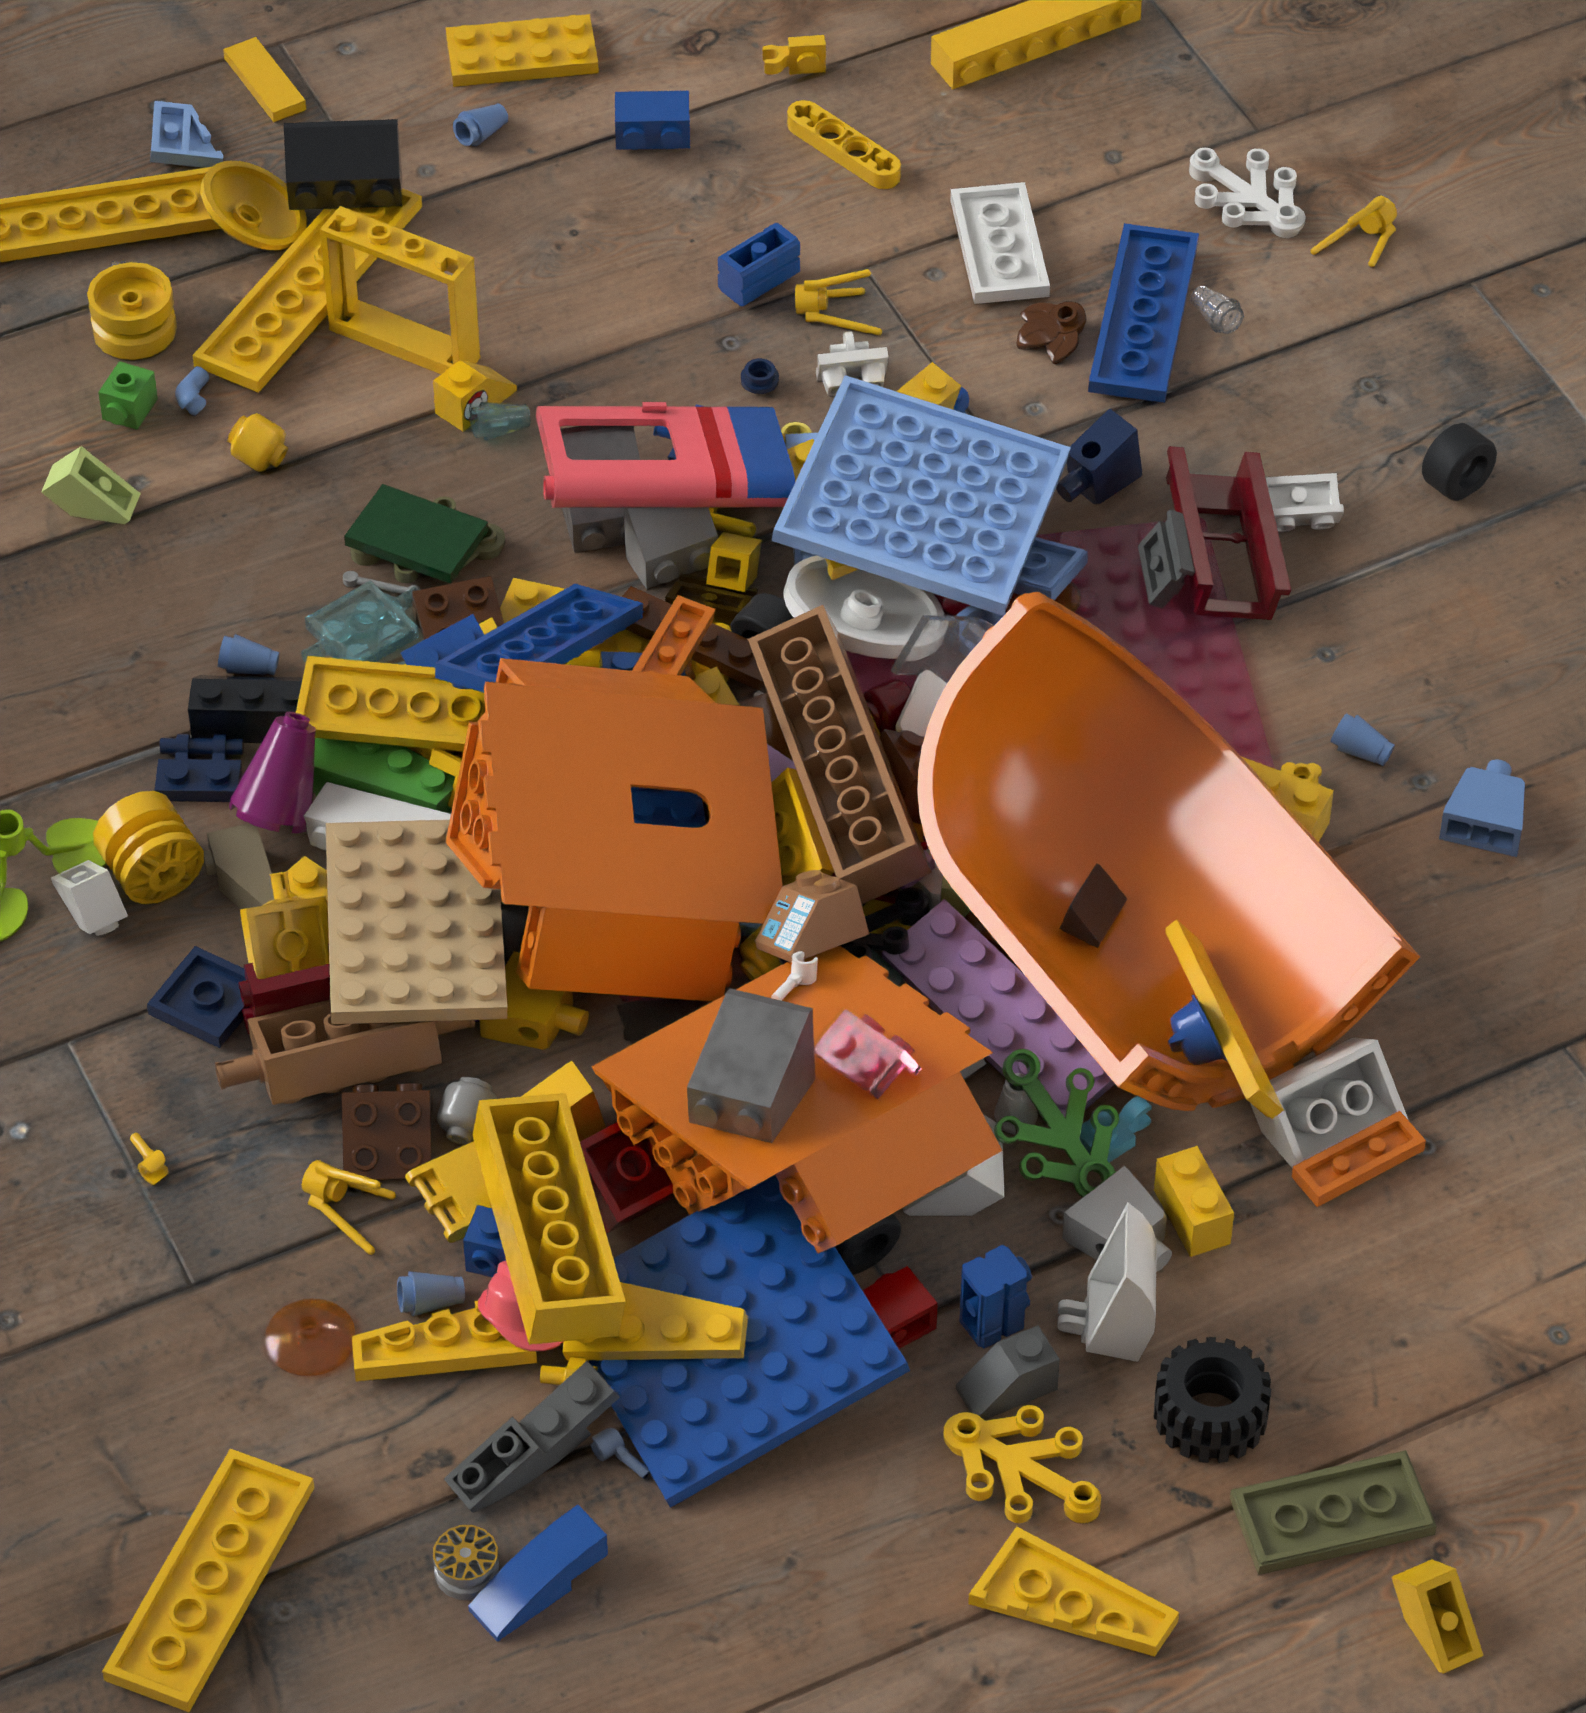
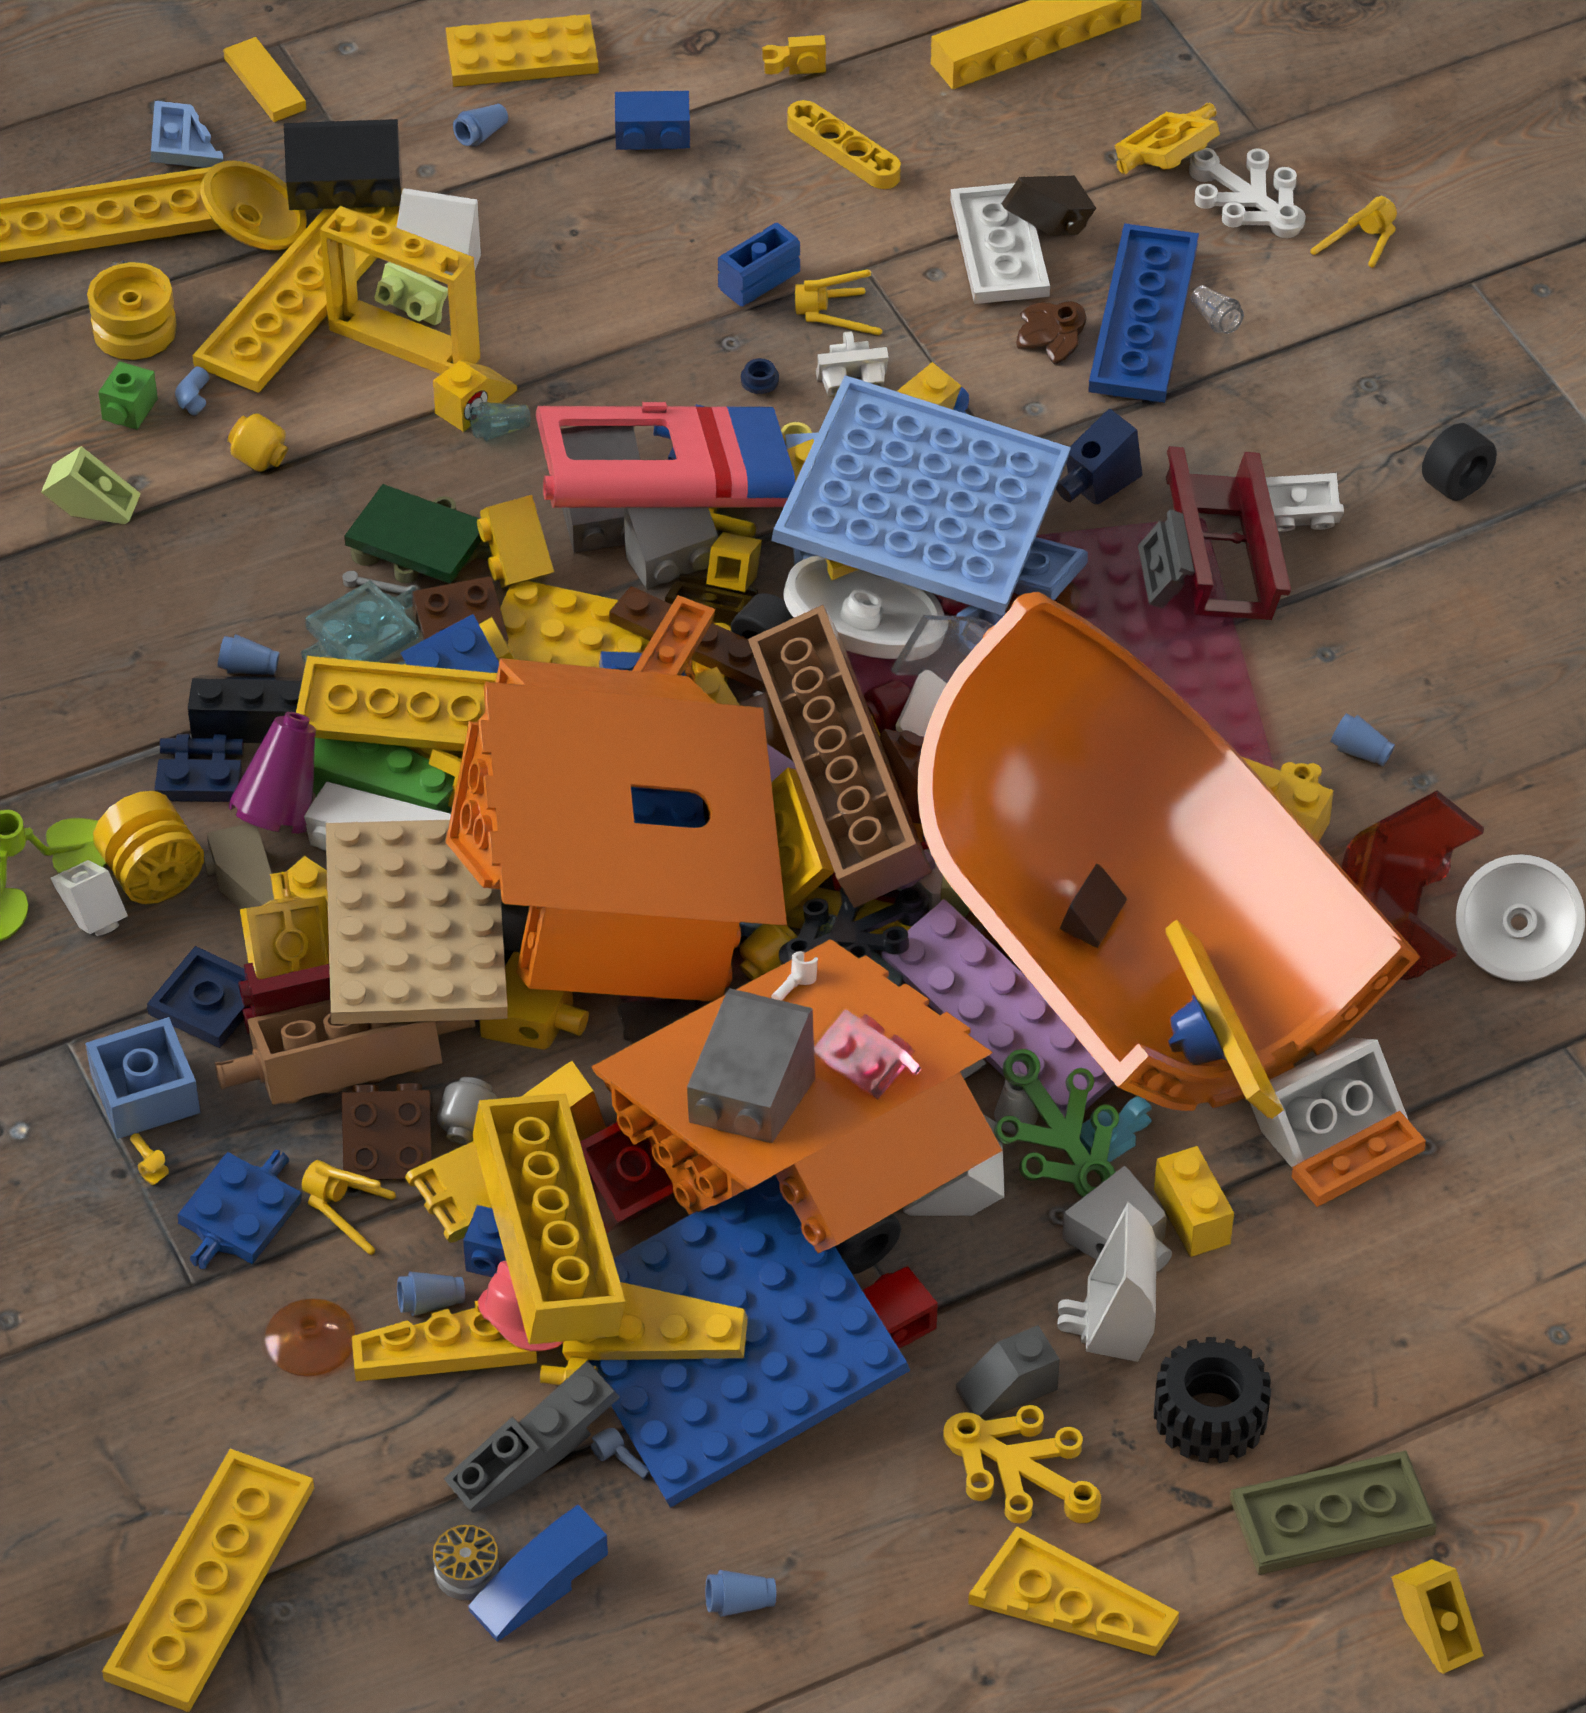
blue plate [435,584,643,693] -> none
medium nougat slope [755,870,869,963] -> none
blue brick [959,1245,1032,1349] -> none
medium blue torso [1439,759,1525,857] -> none
none -> medium blue brick [85,1017,200,1139]
none -> blue plate [178,1150,302,1269]
none -> yellowish green hips [374,262,448,326]
none -> white slope [397,188,481,281]
none -> yellow brick [477,495,554,588]
none -> medium blue cone [705,1570,776,1617]
none -> dark brown slope [1001,175,1096,235]
none -> yellow plate [1114,102,1220,174]
none -> clear red windscreen [1341,790,1484,981]
none -> white dish [1456,854,1585,982]

